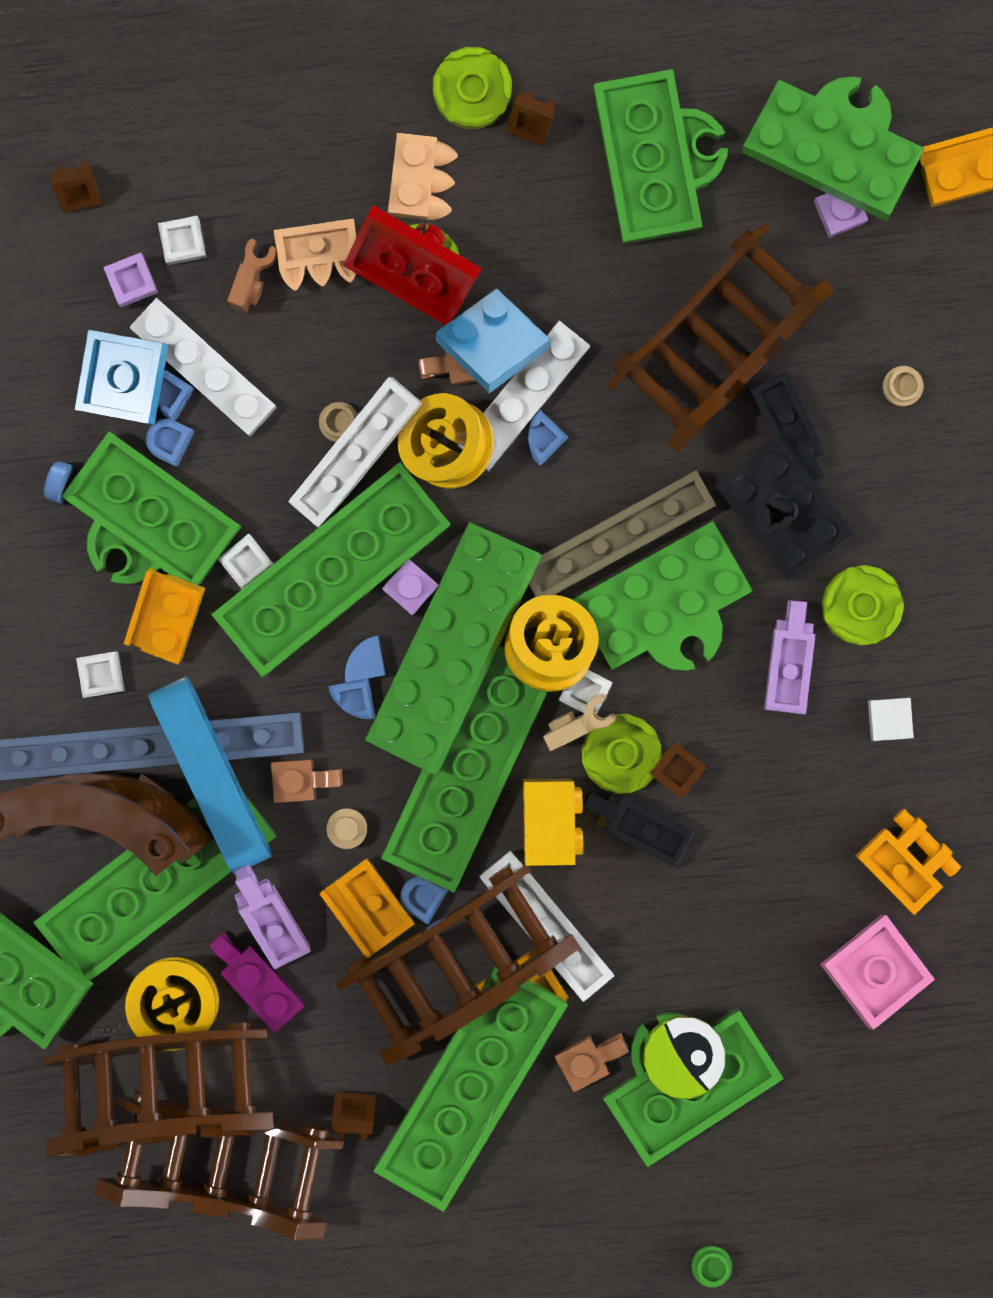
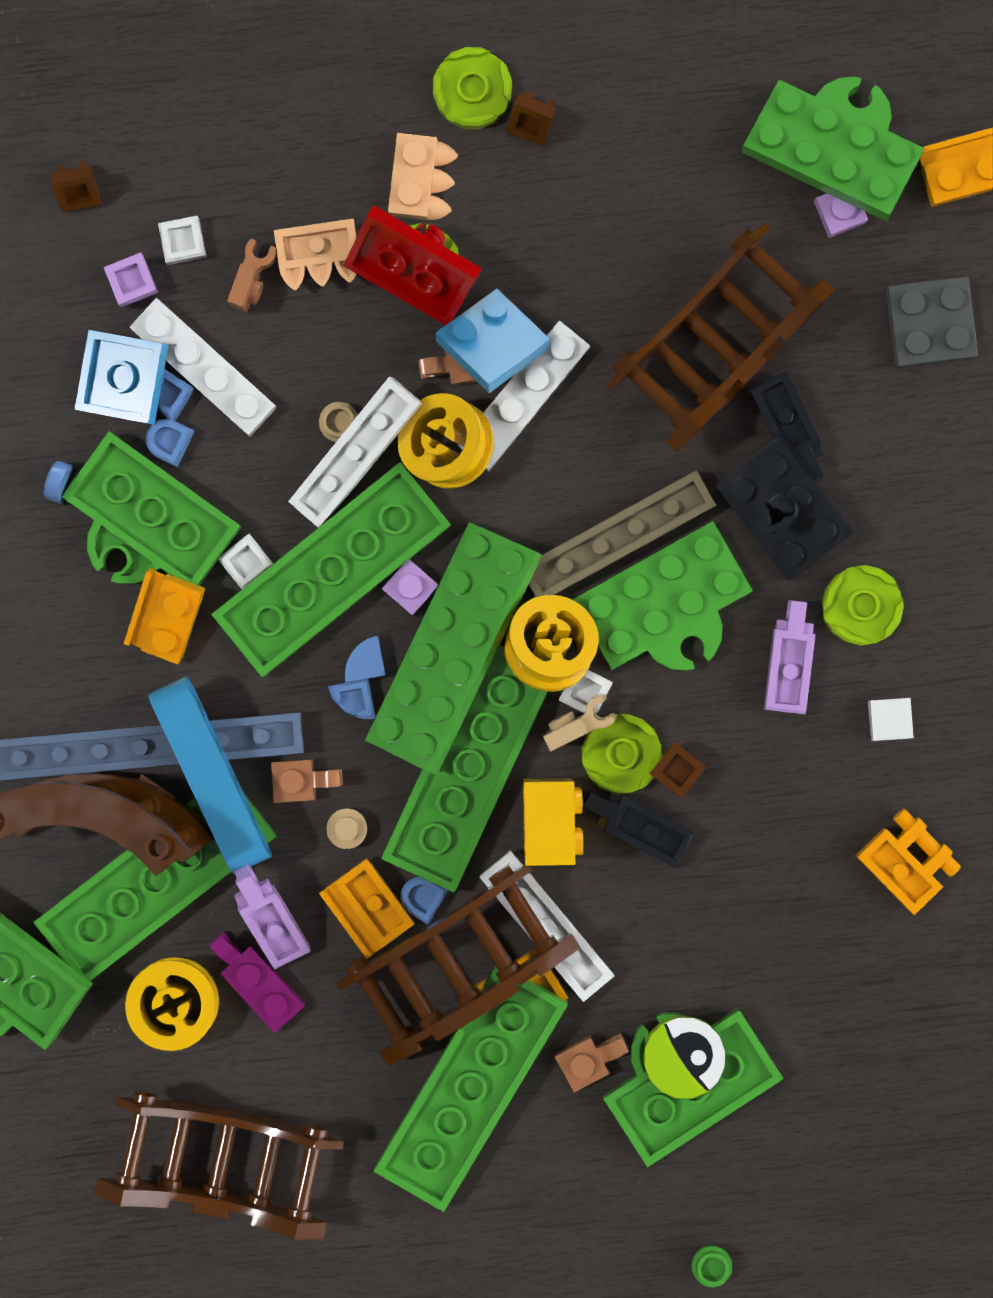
reddish brown fence [43,1023,274,1157] -> none
white tile [76,652,125,698] -> none
reddish brown tile [332,1092,376,1141] -> none
medium blue tile [528,409,568,467] -> none
bright green plate [593,69,728,245] -> none
bright pink plate [820,915,935,1030] -> none
tan plate [882,366,924,407] -> none
none -> dark grey plate [886,277,978,368]

